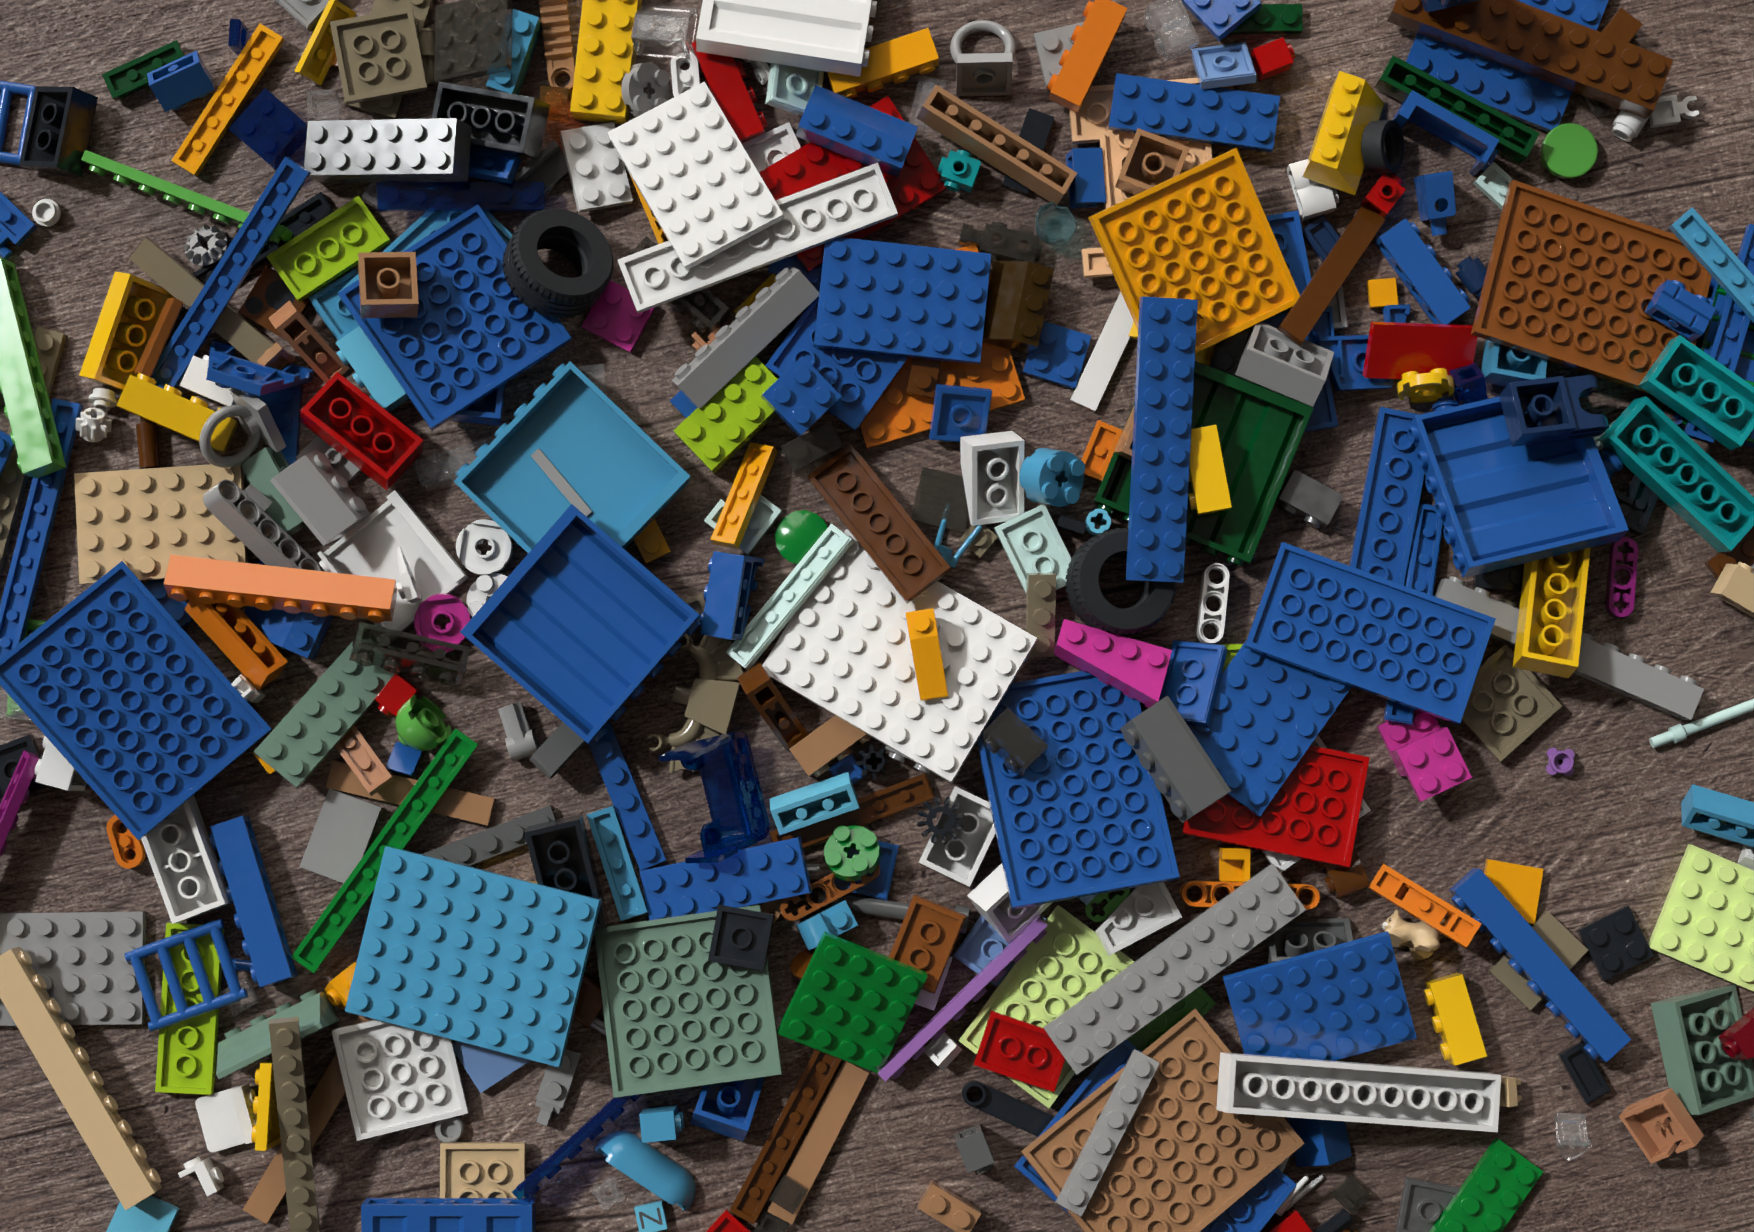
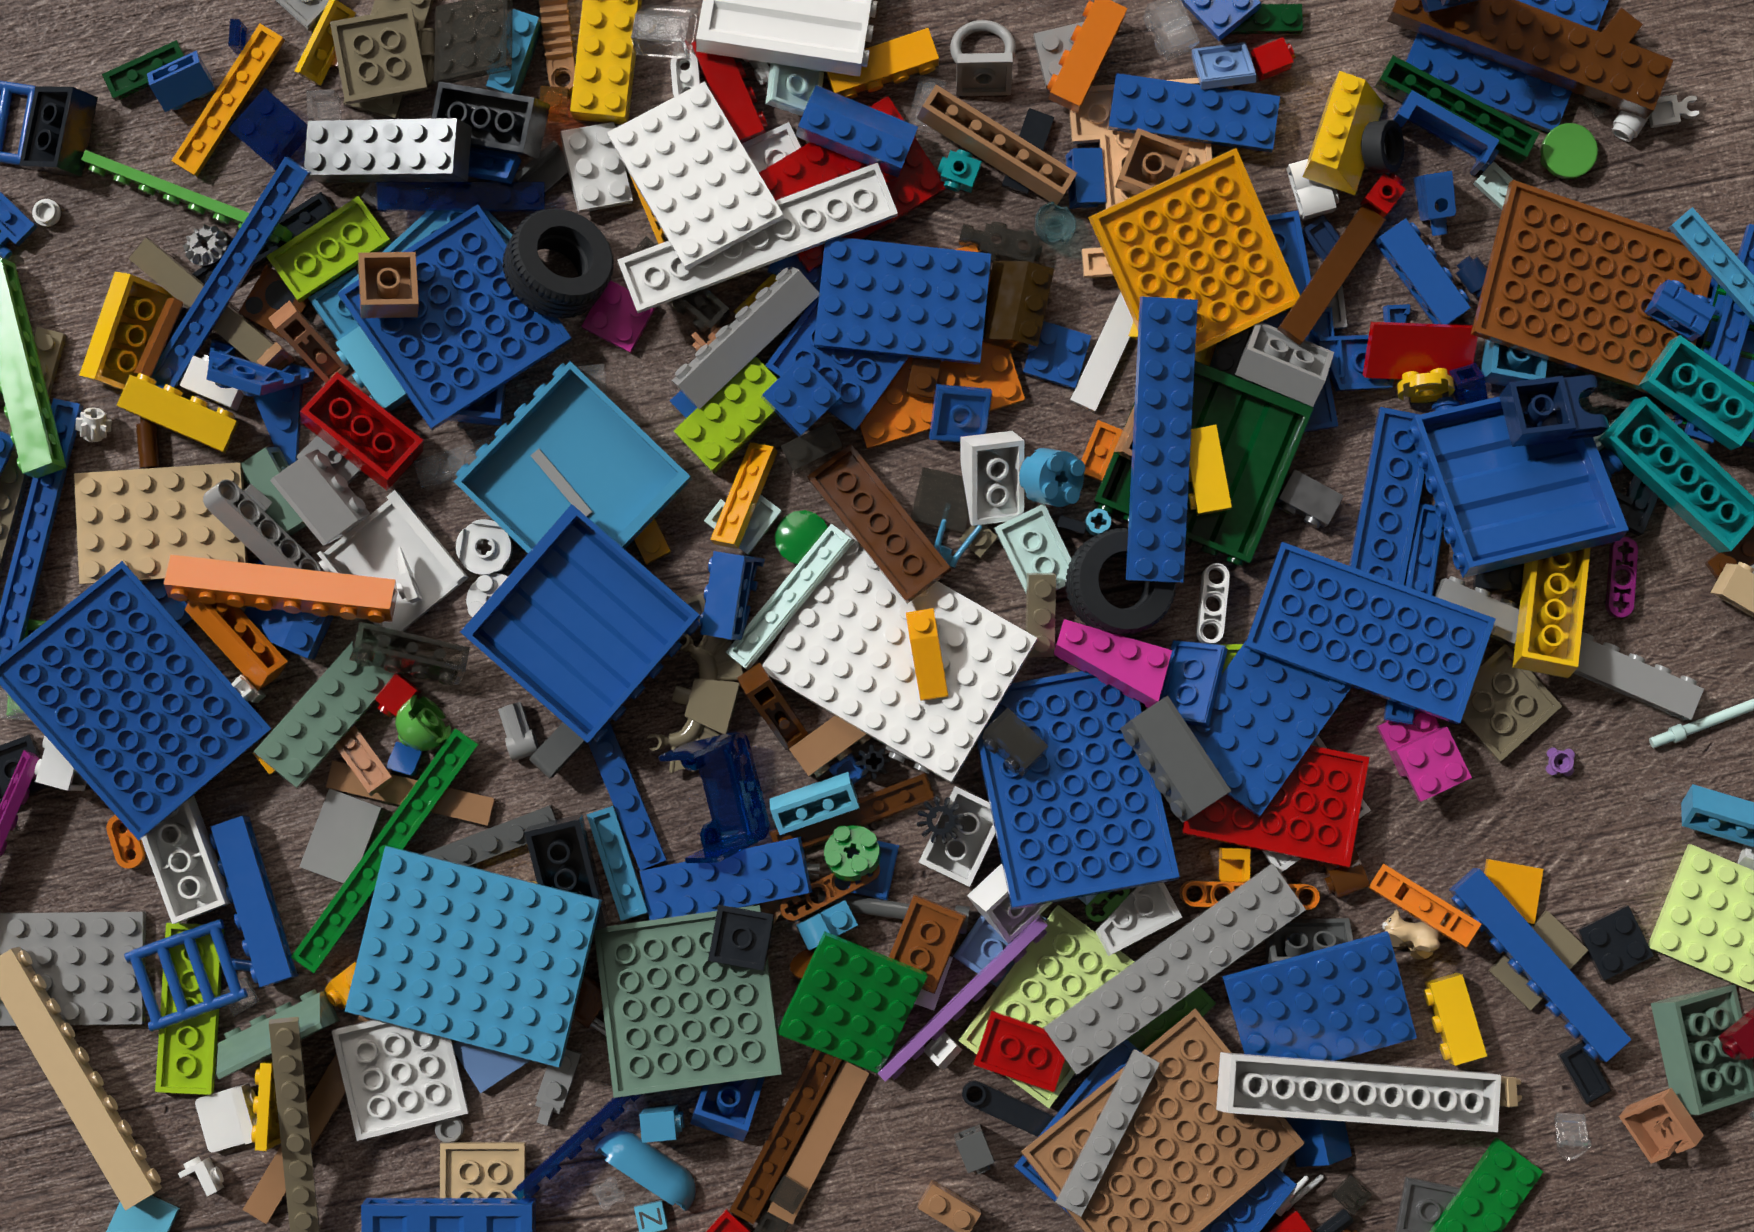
white plate [88,388,117,411] -> none
light grey tile [199,388,286,468] -> none
dark pink plate [414,593,470,649] -> none
light grey plate [621,63,669,117] -> none
light orange tile [1367,278,1398,309] -> none

